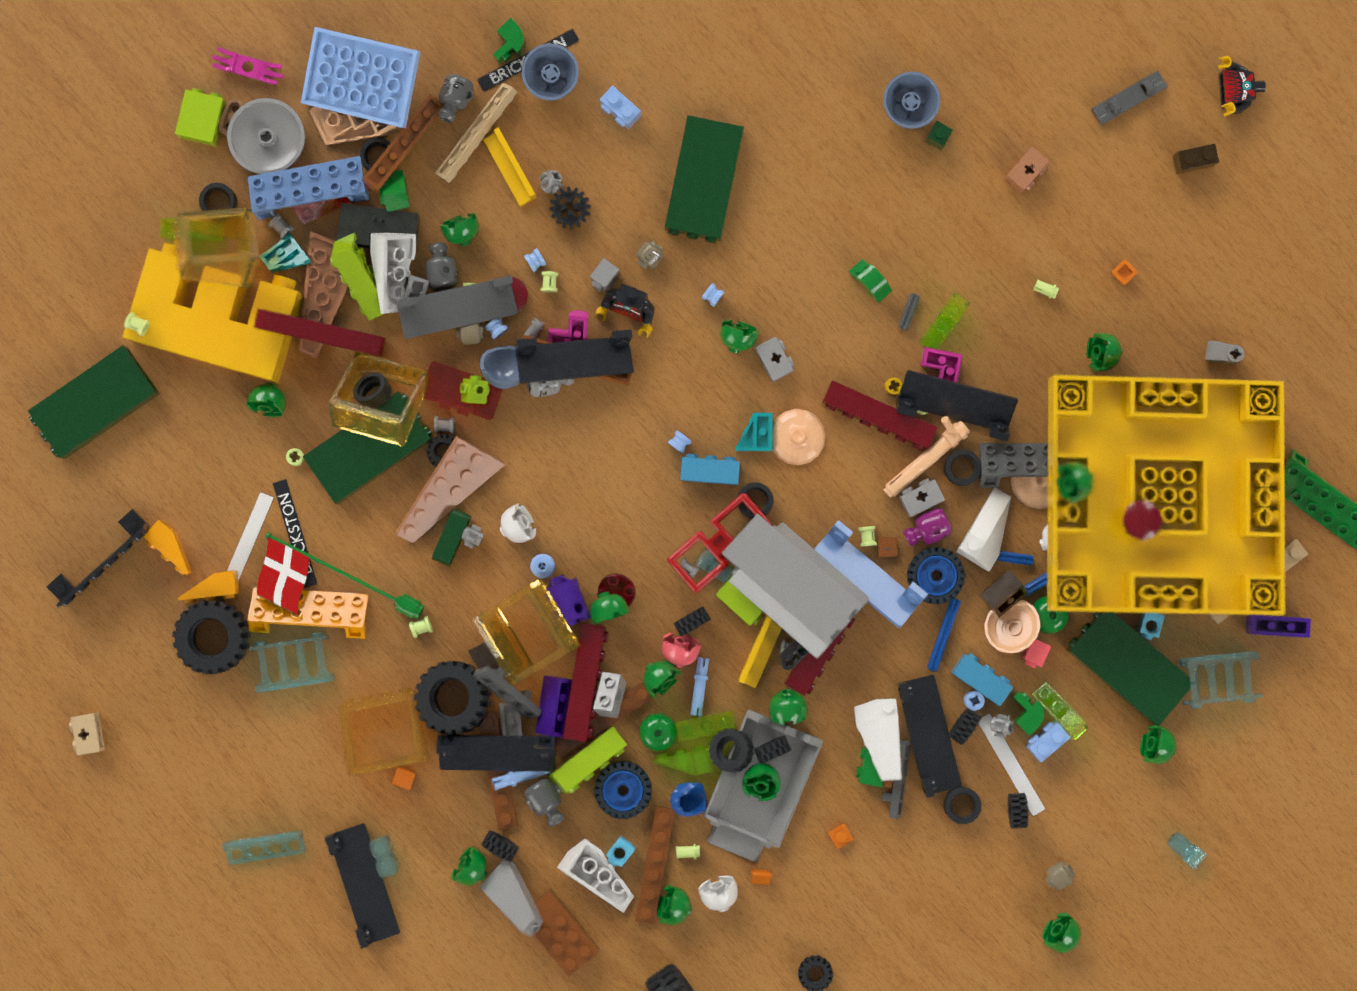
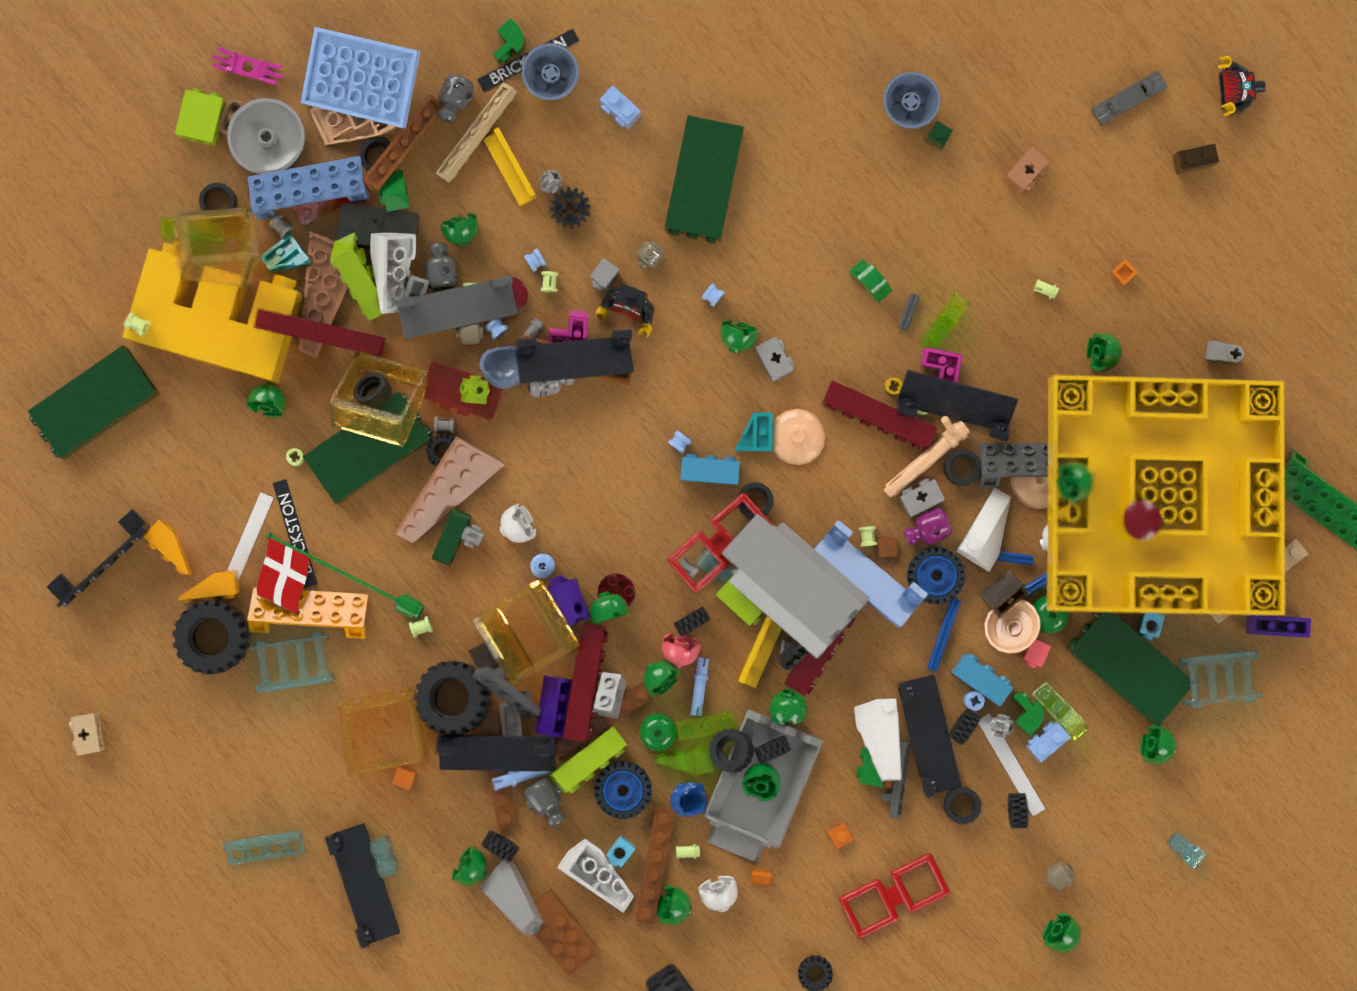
none -> red bar [839,853,950,939]

